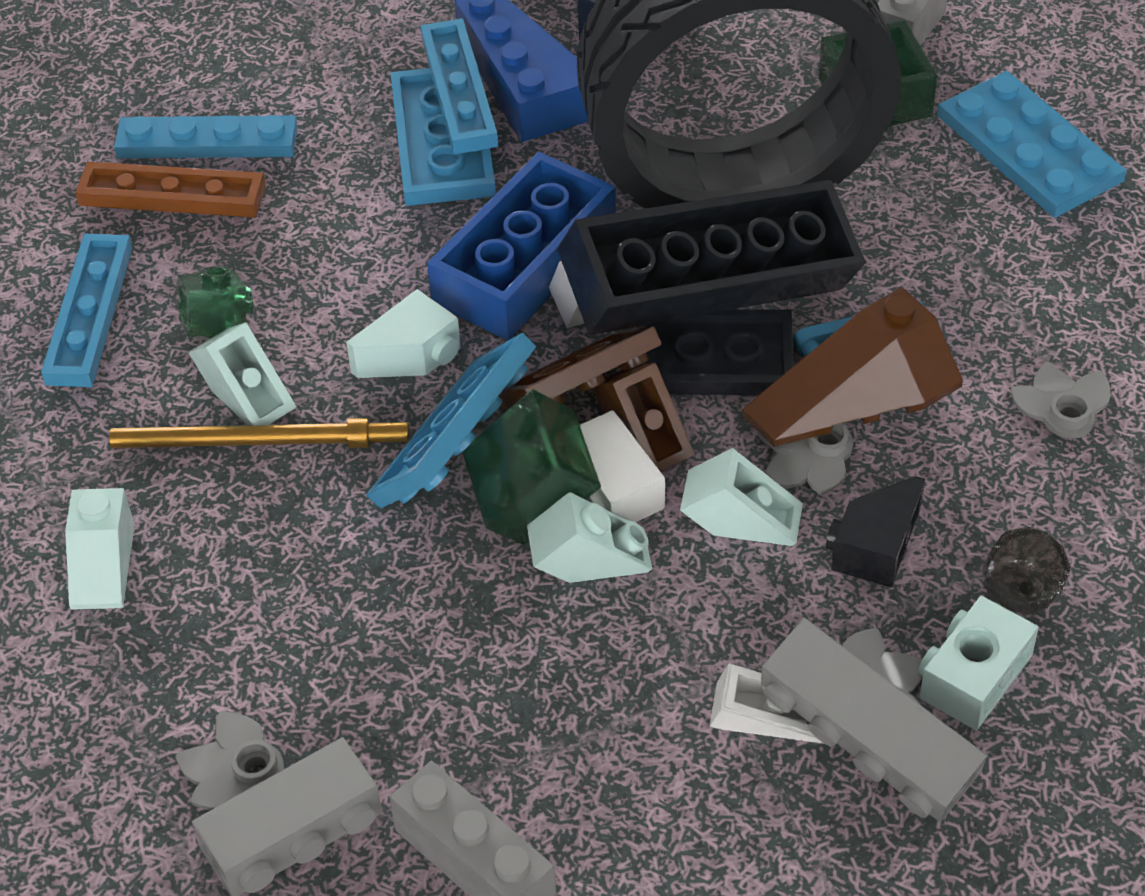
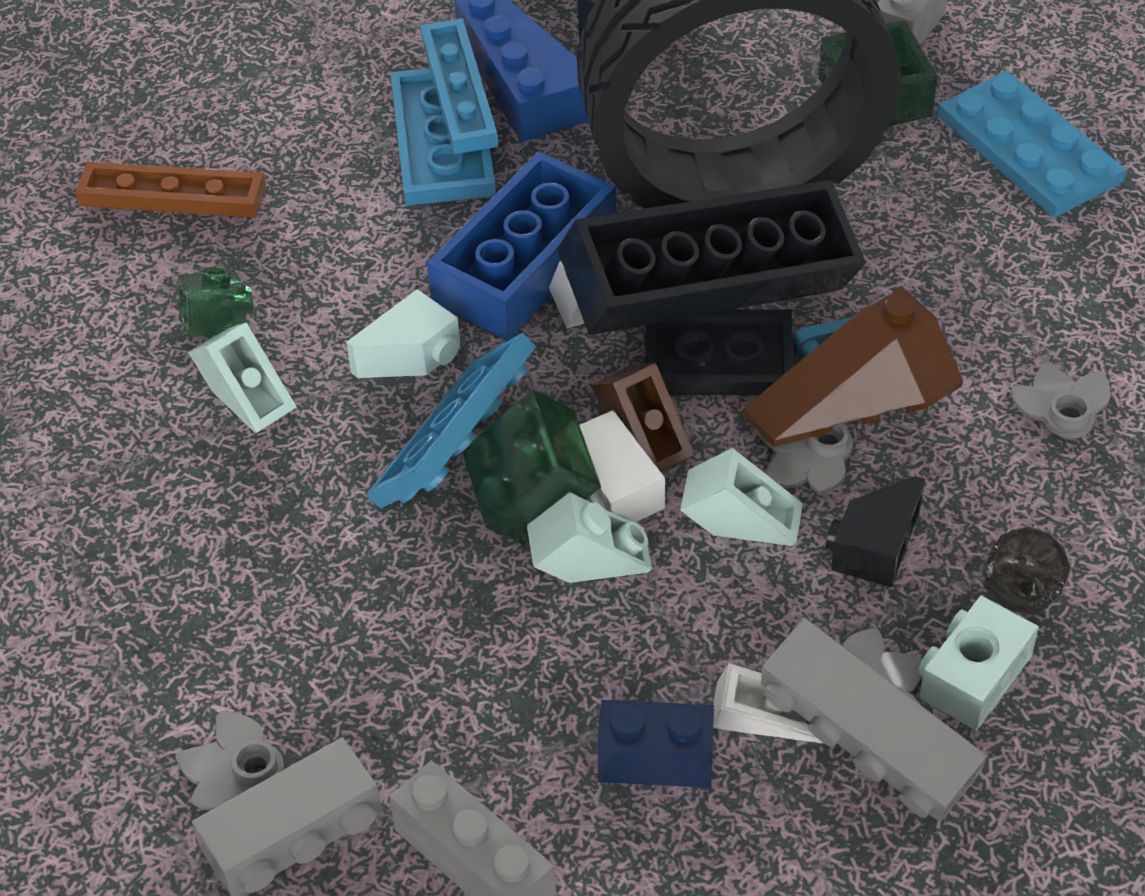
dark azure plate [41,233,133,387] -> none
light aqua slope [65,488,135,609] -> none
pearl gold bar [109,418,410,448] -> none
dark azure plate [114,115,298,159] -> none
reddish brown plate [499,326,662,414] -> none
none -> dark blue brick [597,700,714,788]

